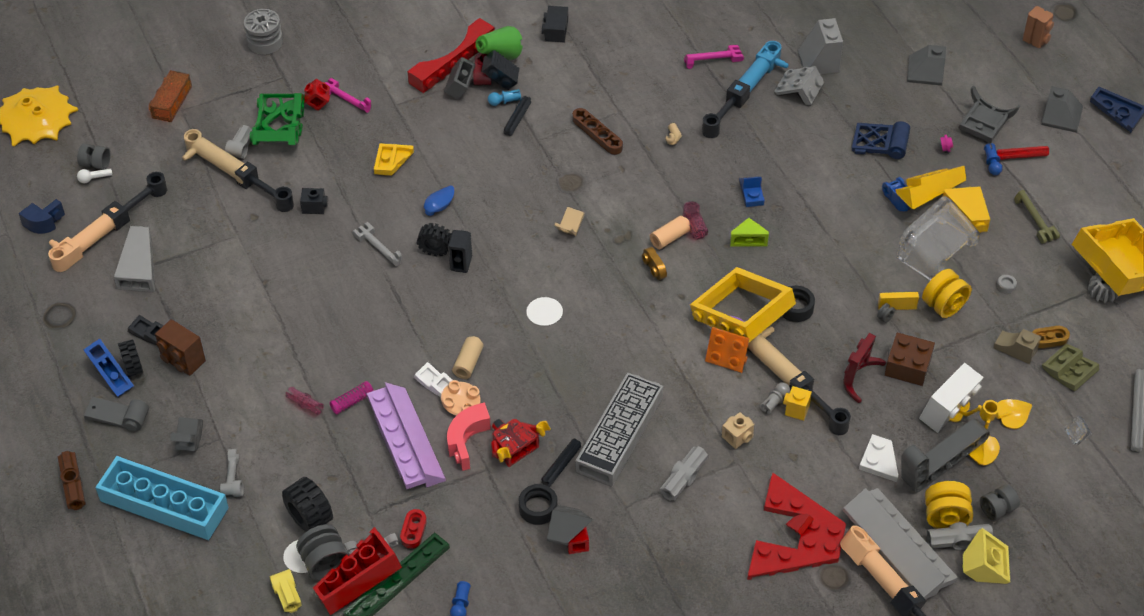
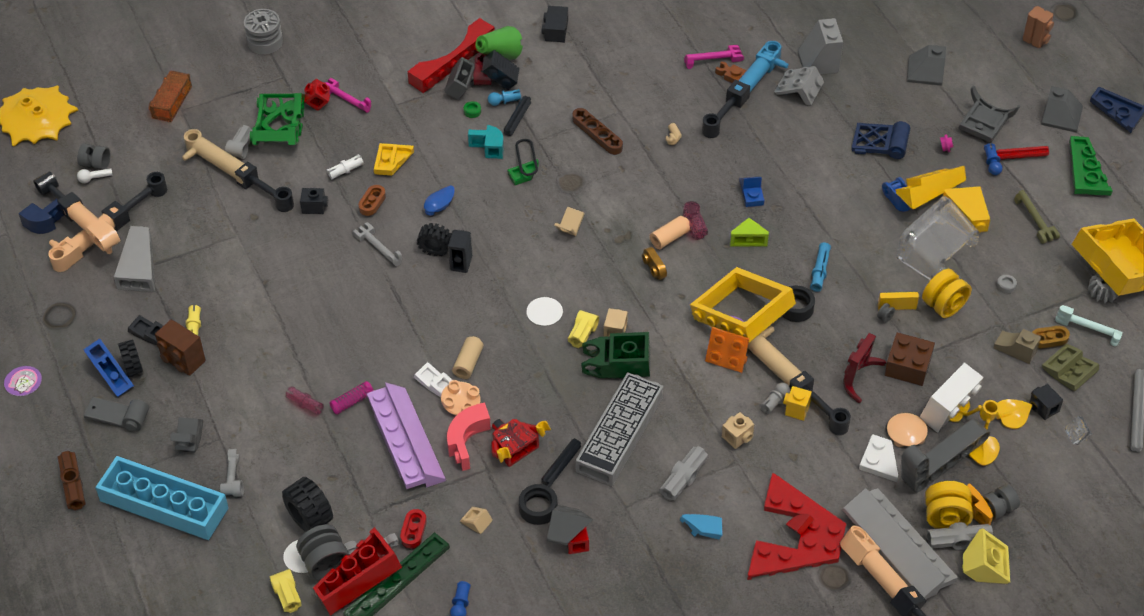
none -> sticker [4,366,42,396]
none -> light nougat piece [33,171,120,254]
none -> light yellow pin [186,305,201,335]
none -> white pin [326,154,364,180]
none -> dark orange plate [358,185,386,216]
none -> tan slope [460,507,492,534]
none -> green tile [464,101,481,118]
none -> teal brick [468,125,504,159]
none -> green tile [507,159,539,186]
none -> black piece [515,139,538,176]
none -> light yellow piece [568,310,599,348]
none -> dark green brick [581,332,650,378]
none -> tan brick [604,308,628,337]
none -> dark azure slope [680,514,722,540]
none -> dark orange plate [715,61,747,83]
none -> dark azure pin [810,242,831,292]
none -> light nougat dish [887,413,928,447]
none -> light orange slope [967,483,993,525]
none -> black brick [1029,383,1063,420]
none -> light aqua hinge [1055,305,1123,346]
none -> green wing [1069,136,1113,196]

